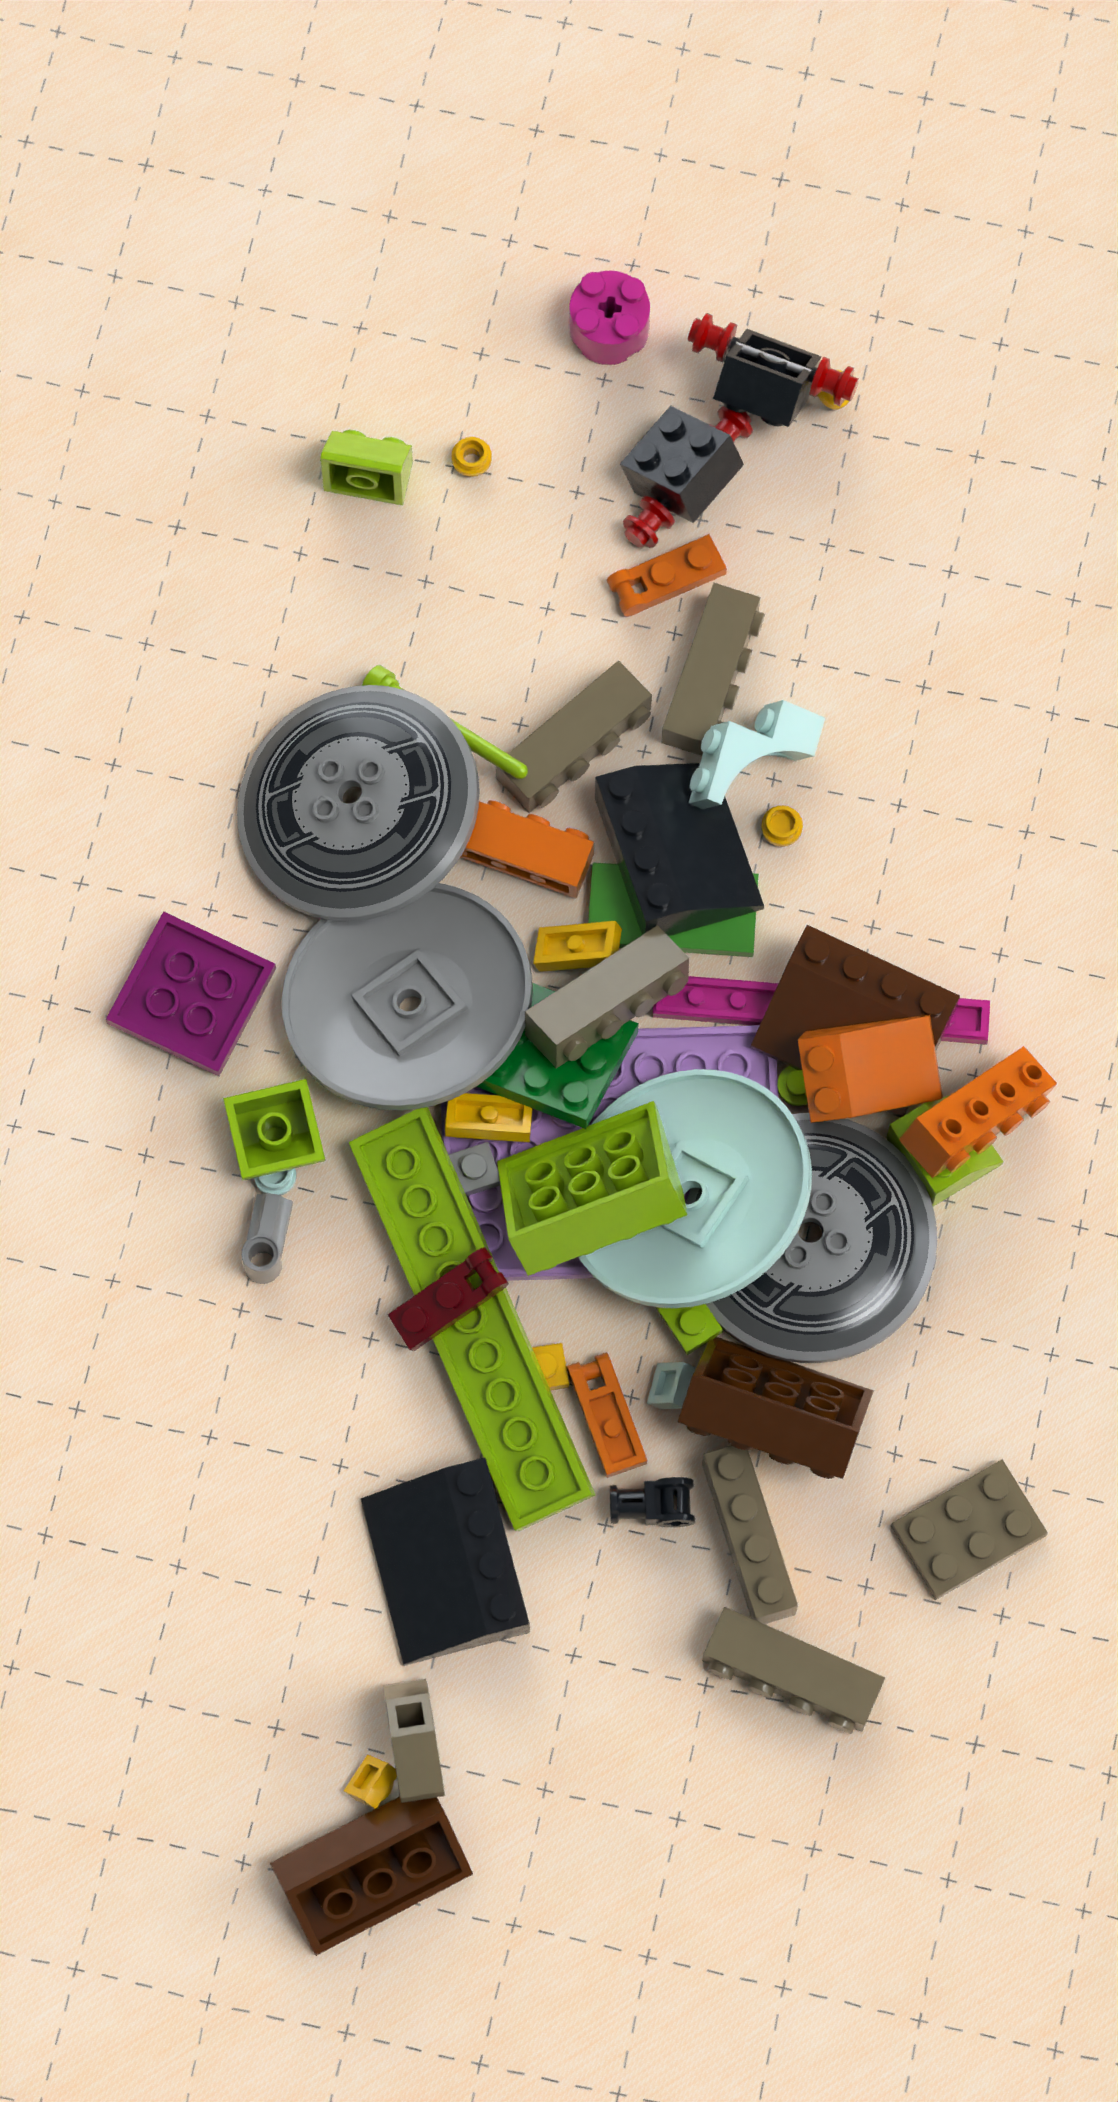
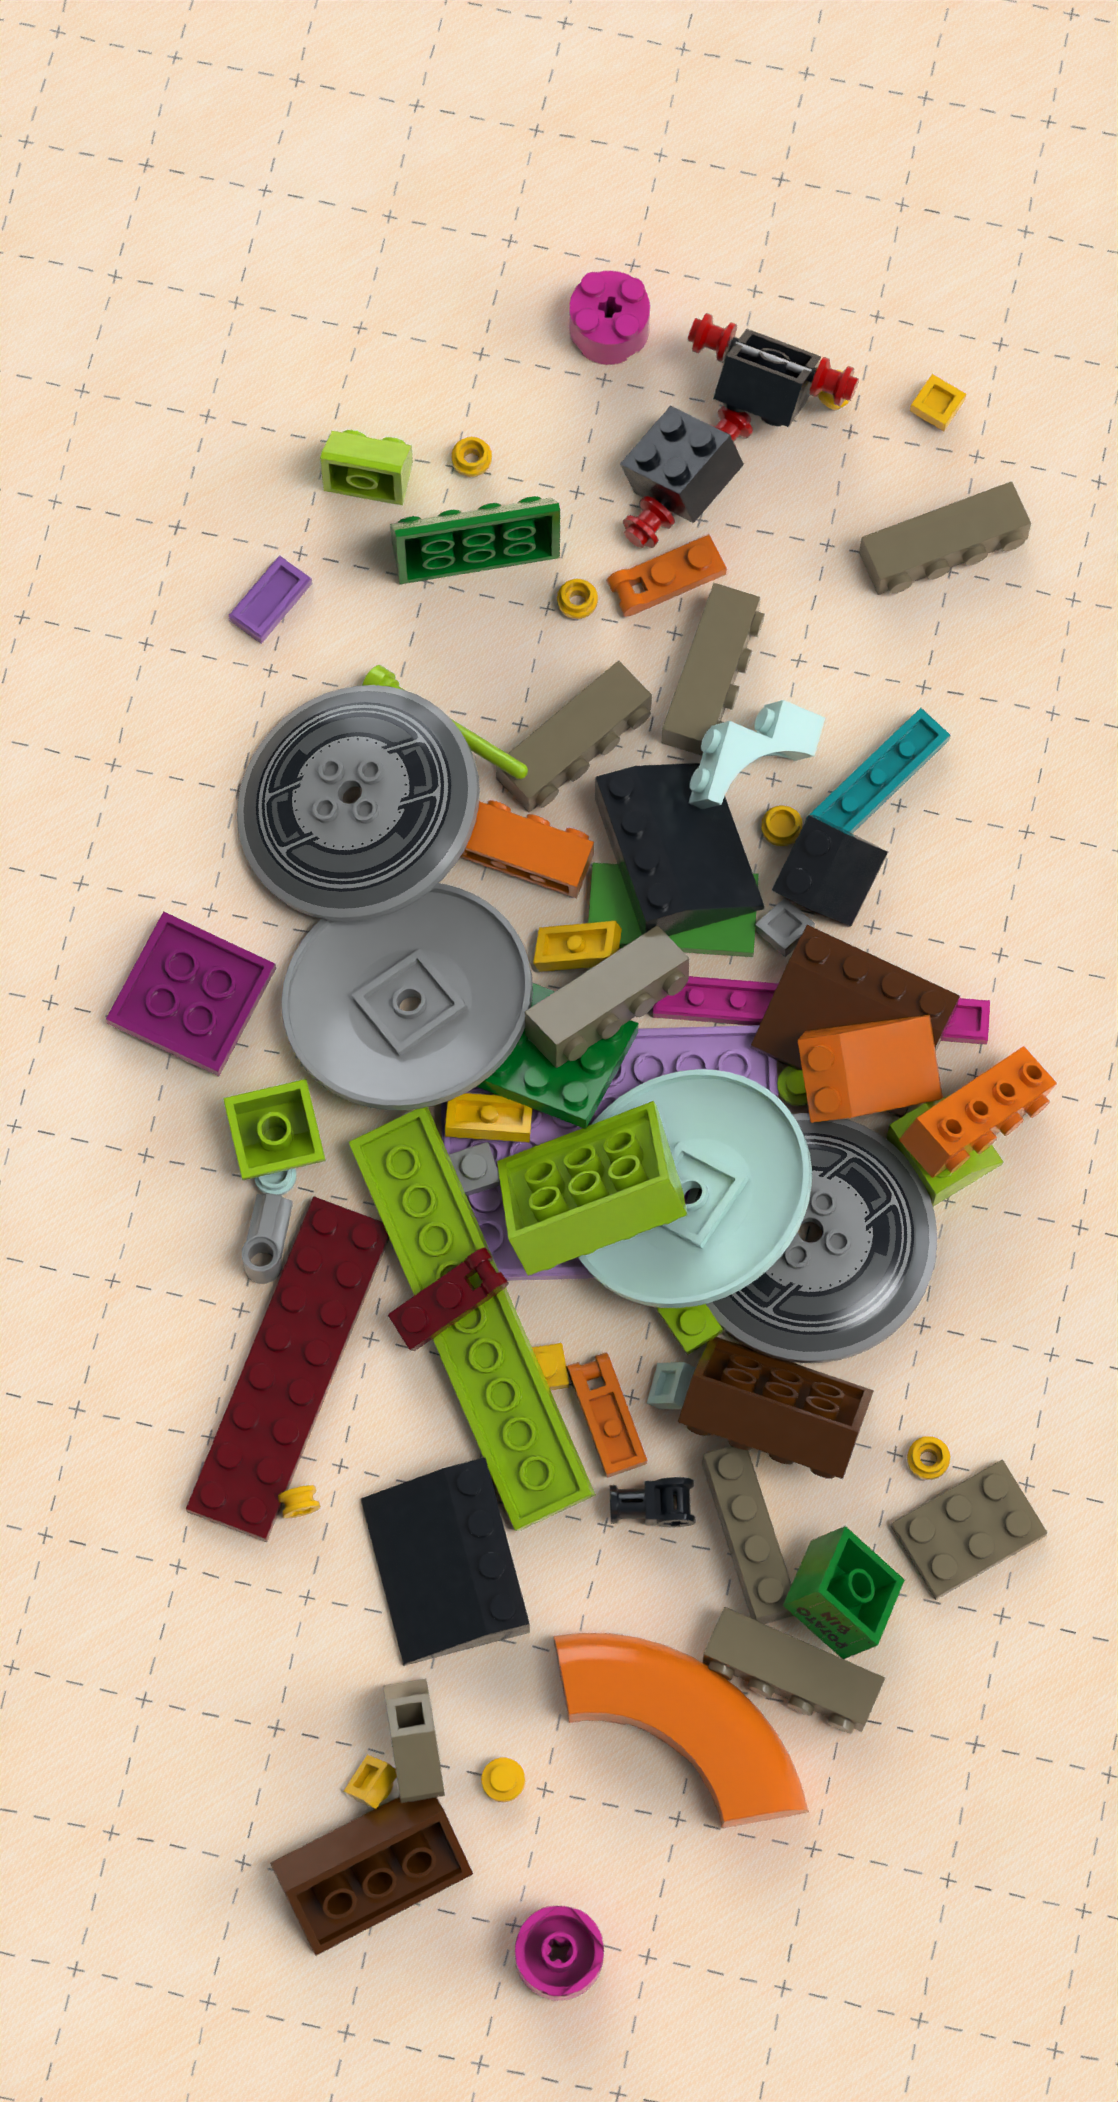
none -> dark red plate [186,1196,390,1542]
none -> medium lavender tile [229,555,312,644]
none -> yellow bush [278,1485,321,1518]
none -> green slope [390,496,560,585]
none -> yellow plate [481,1757,525,1802]
none -> dark pink brick [515,1906,604,2001]
none -> orange brick [553,1633,809,1829]
none -> yellow plate [557,579,598,619]
none -> light grey plate [755,898,815,957]
none -> black slope [772,815,889,926]
none -> green brick [783,1526,905,1659]
none -> teal plate [806,708,951,834]
none -> dark tan brick [859,481,1031,595]
none -> yellow plate [907,1436,950,1480]
none -> yellow plate [910,374,966,431]

